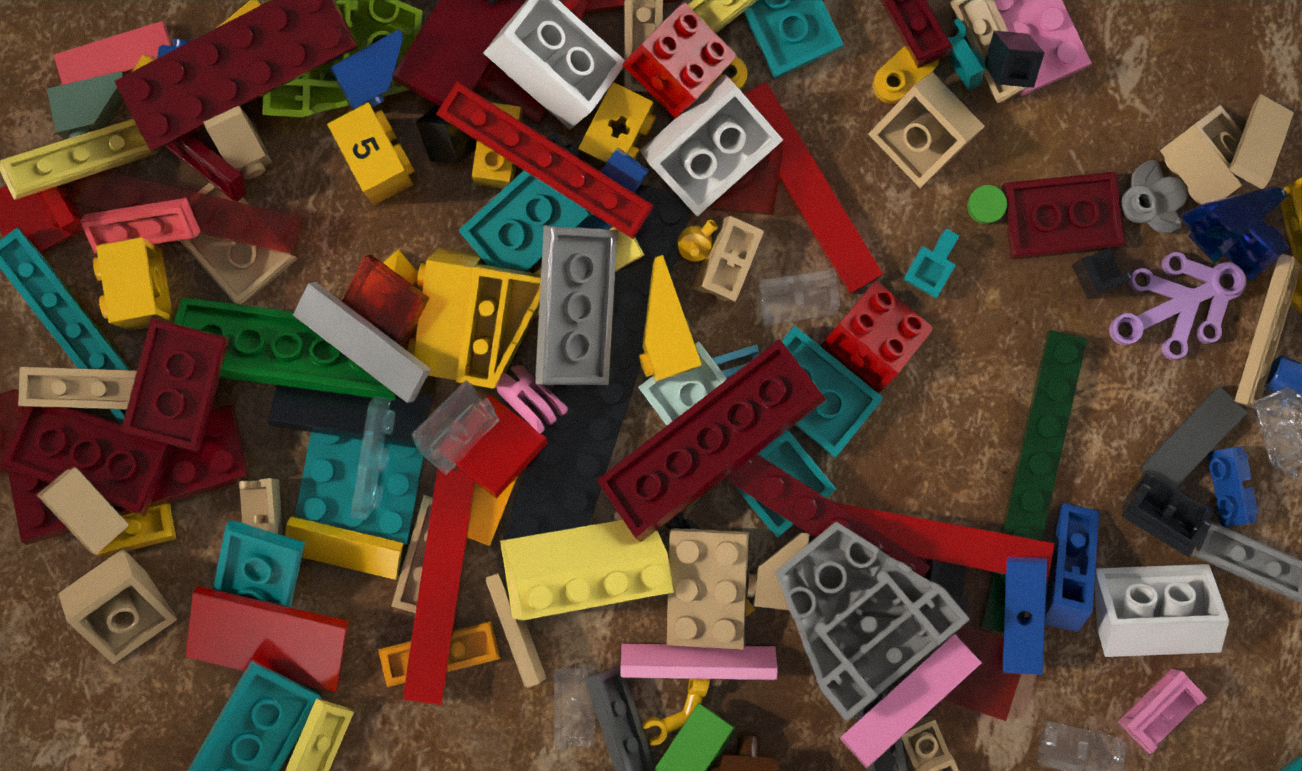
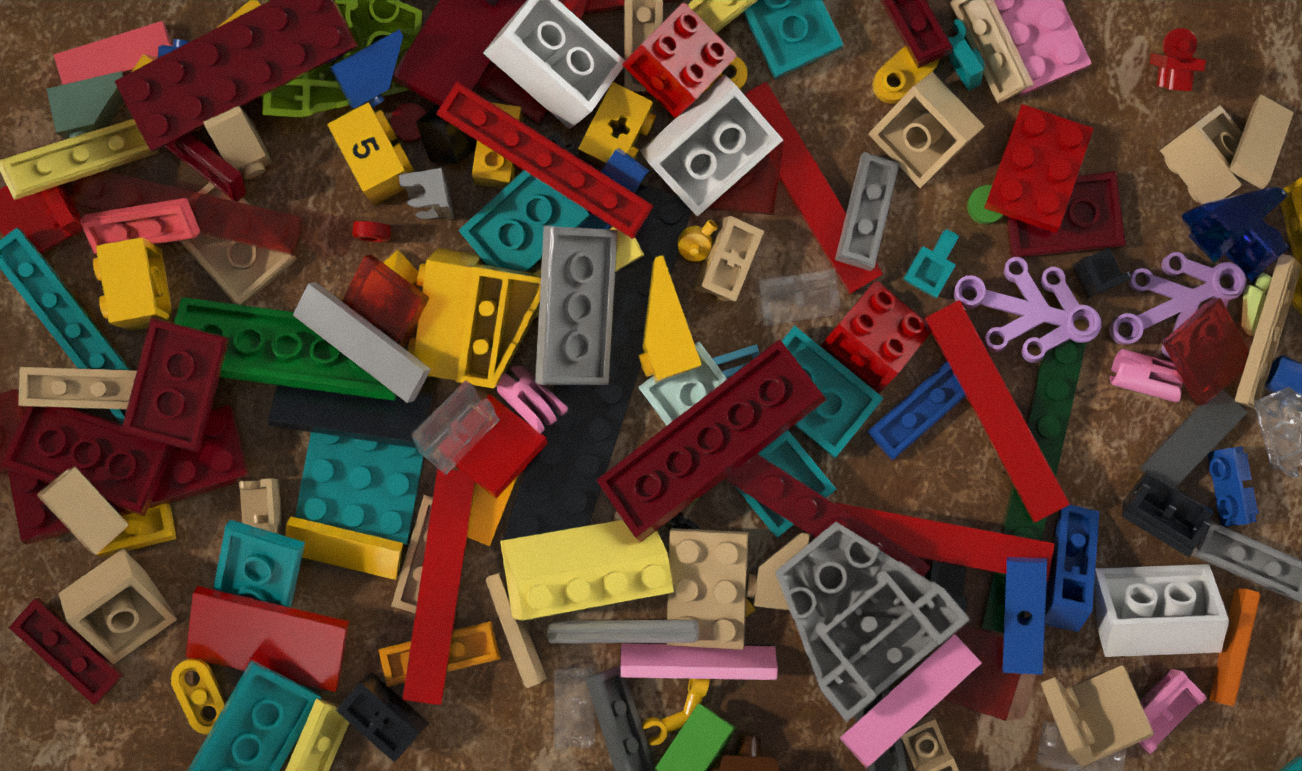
clear light blue plate [351,396,395,520] -> none
black panel [985,30,1045,88] -> none
light grey plate [1121,160,1189,233] -> none
none -> dark red plate [8,598,124,705]
none -> yellow plate [171,658,227,734]
none -> black hinge [336,673,429,763]
none -> red tile [352,221,391,243]
none -> red tile [390,103,426,143]
none -> light grey hinge [399,168,455,220]
none -> light grey axle [547,620,699,643]
none -> light grey tile [835,152,900,271]
none -> blue tile [867,362,965,460]
none -> red tile [925,300,1070,523]
none -> lavender plant [954,257,1101,363]
none -> red plate [984,104,1094,233]
none -> tan bracket [1041,666,1154,767]
none -> bright pink arm [1110,349,1185,402]
none -> red hips [1150,28,1206,91]
none -> clear red tile [1162,298,1249,405]
none -> orange tile [1209,588,1261,706]
none -> yellowish green bar [1241,273,1272,336]

